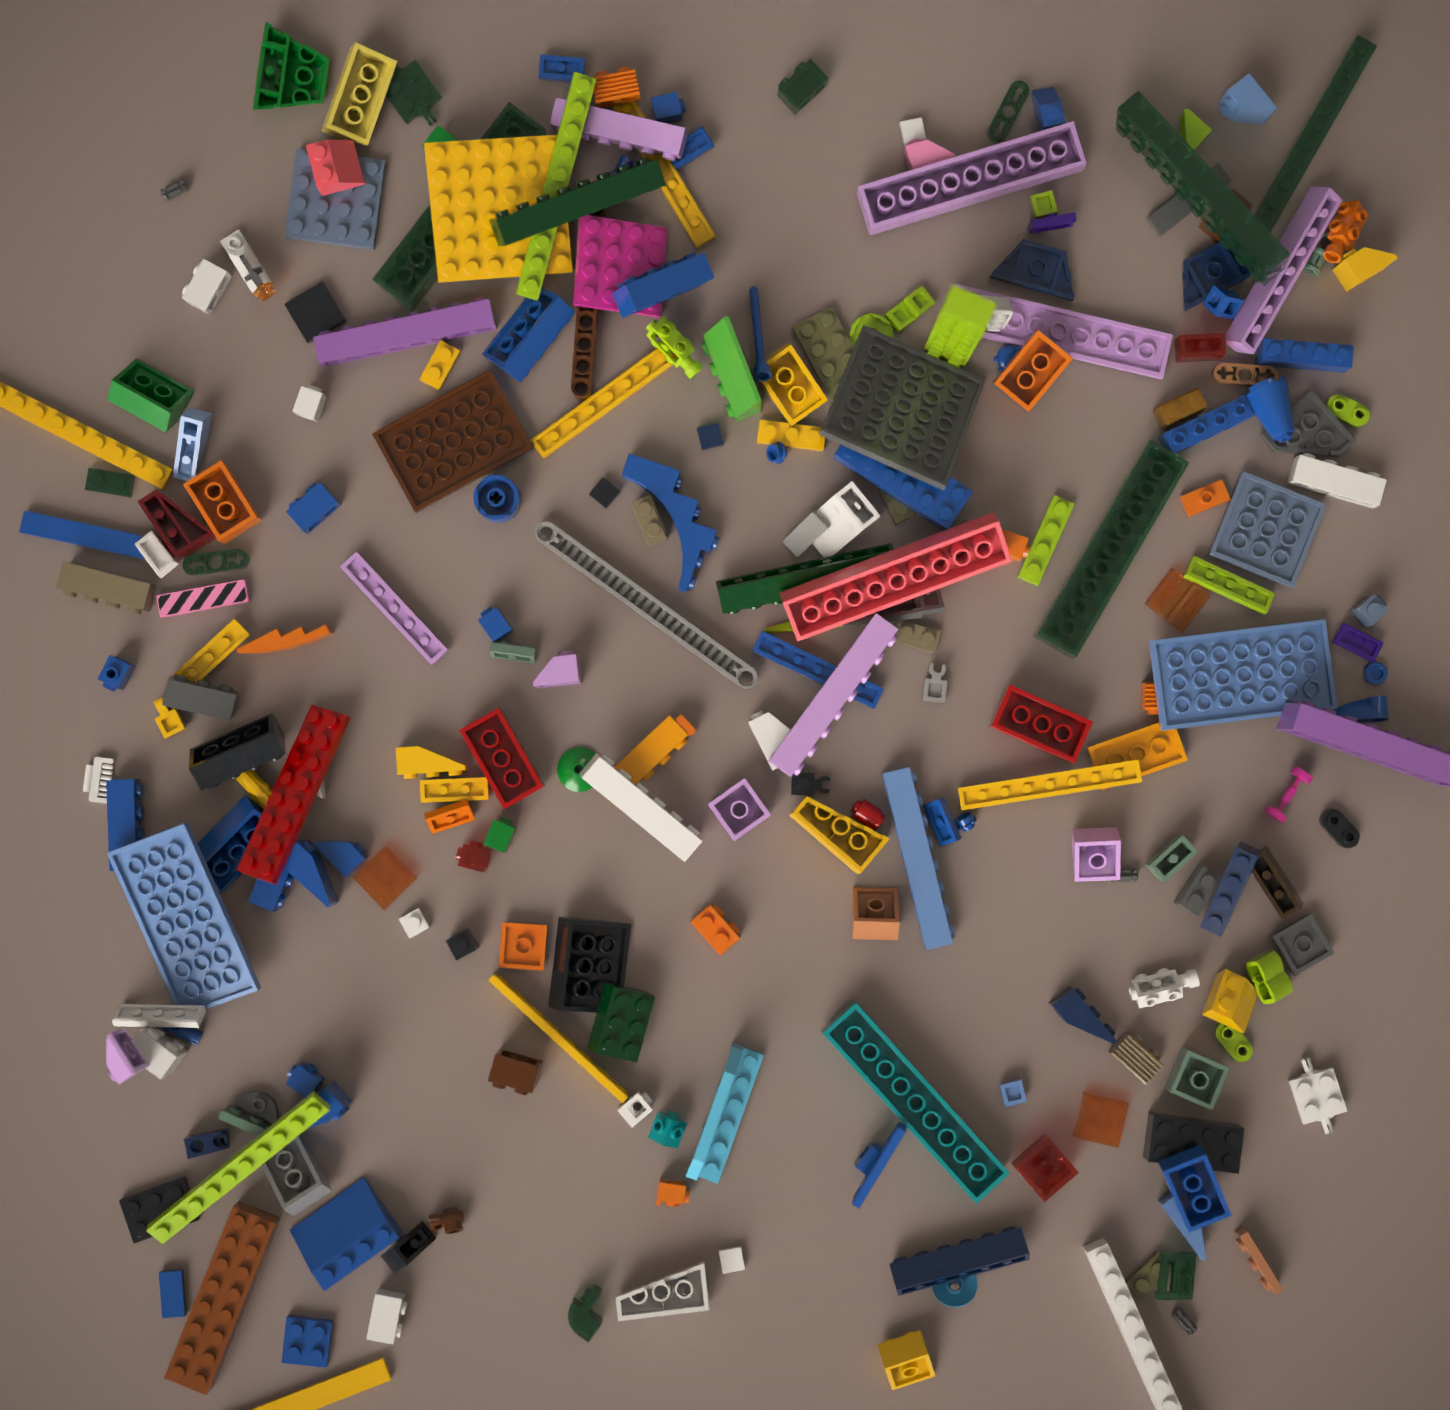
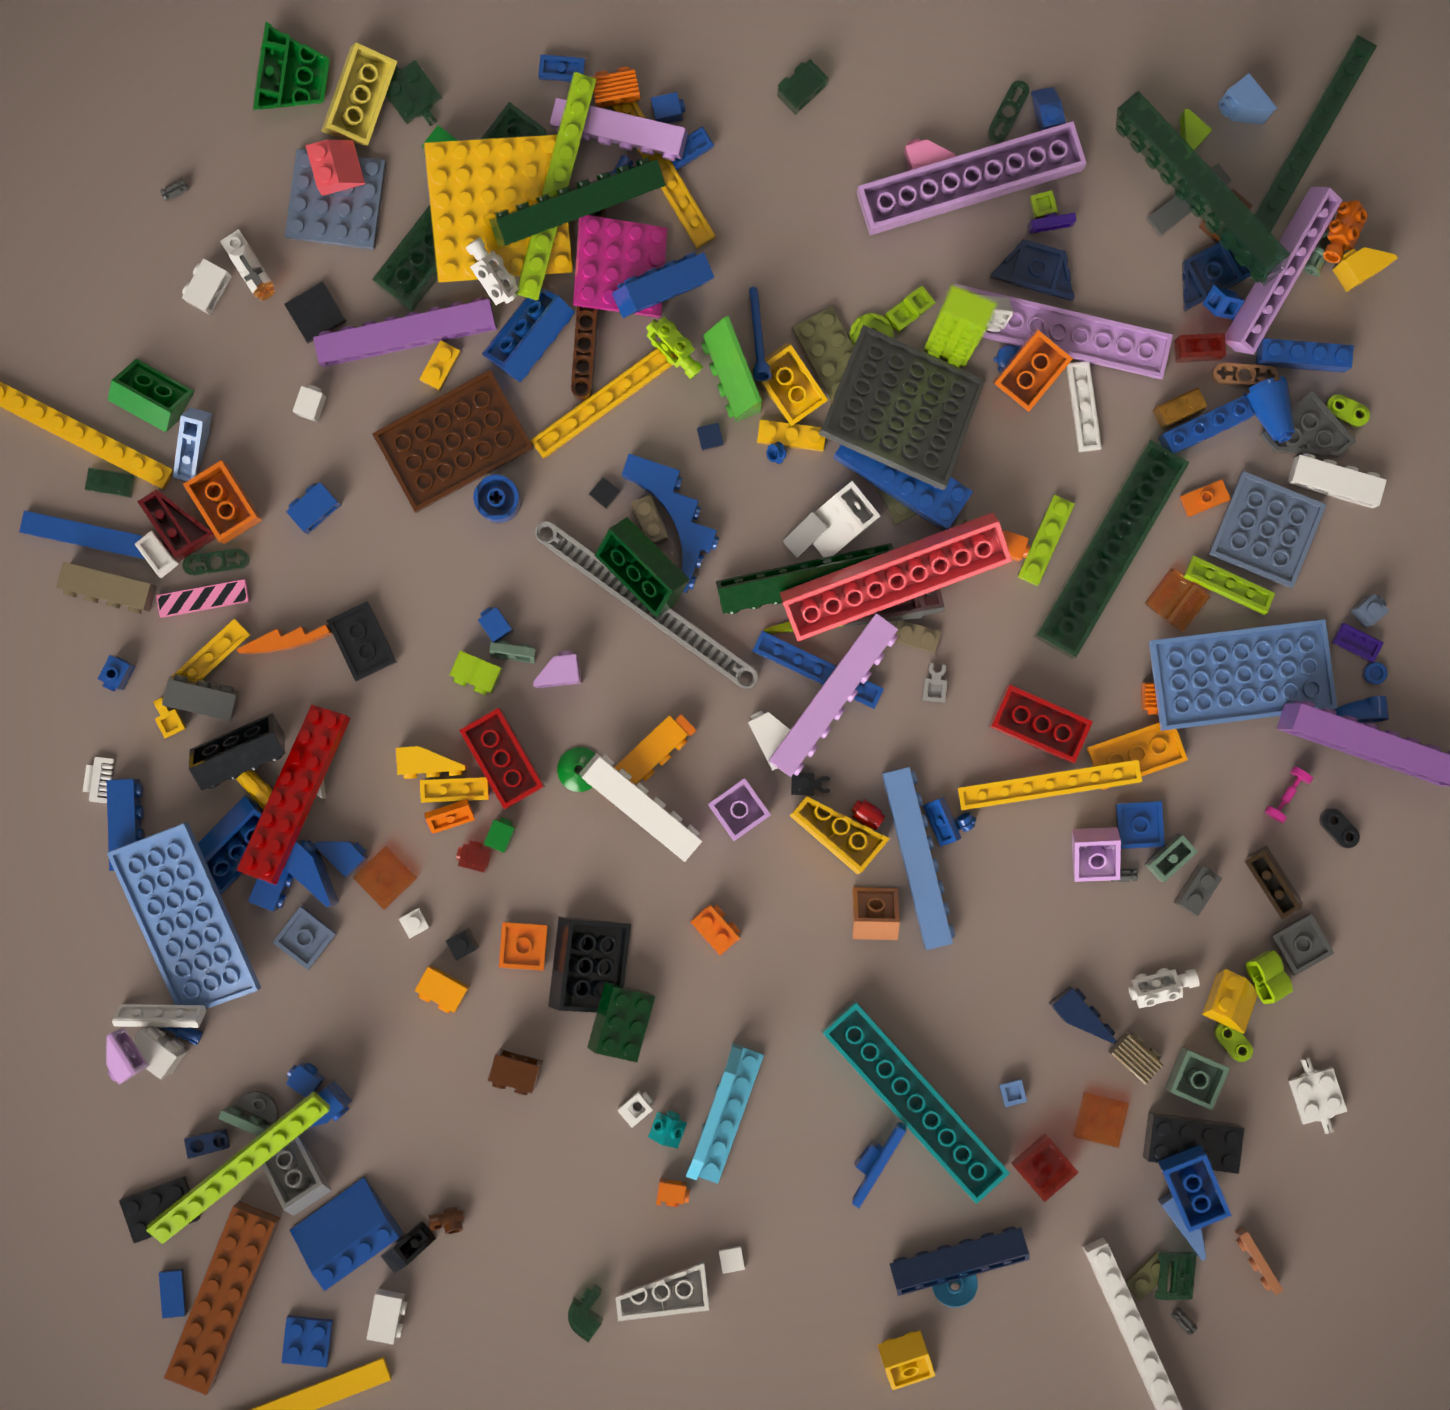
lavender plate [340,552,449,665] -> none
yellow tile [488,973,629,1103] -> none
white tile [899,117,926,146] -> none
dark blue brick [1200,841,1262,937] -> none
none -> sand blue plate [272,906,337,970]
none -> black plate [327,601,397,682]
none -> light orange brick [415,965,470,1013]
none -> lime brick [449,651,503,695]
none -> white brick [465,237,519,305]
none -> dark green brick [594,517,690,618]
none -> white tile [1066,361,1102,453]
none -> blue plate [1115,801,1165,849]

